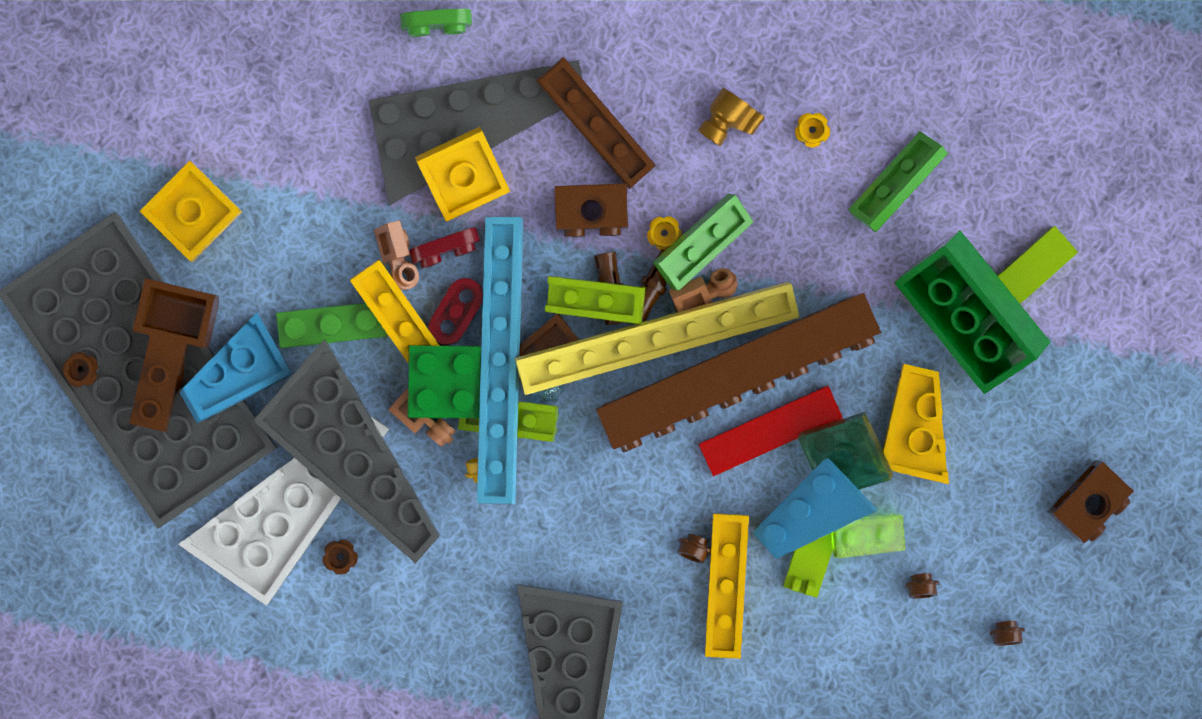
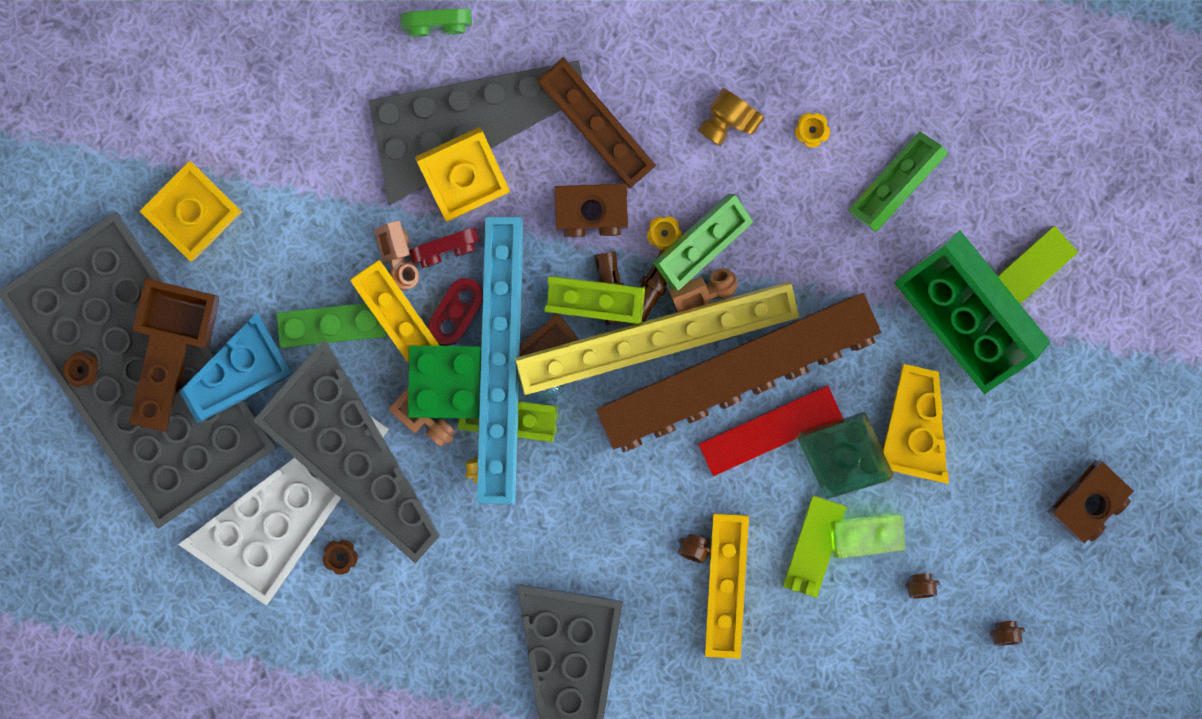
dark azure wing [753,458,878,559] -> none

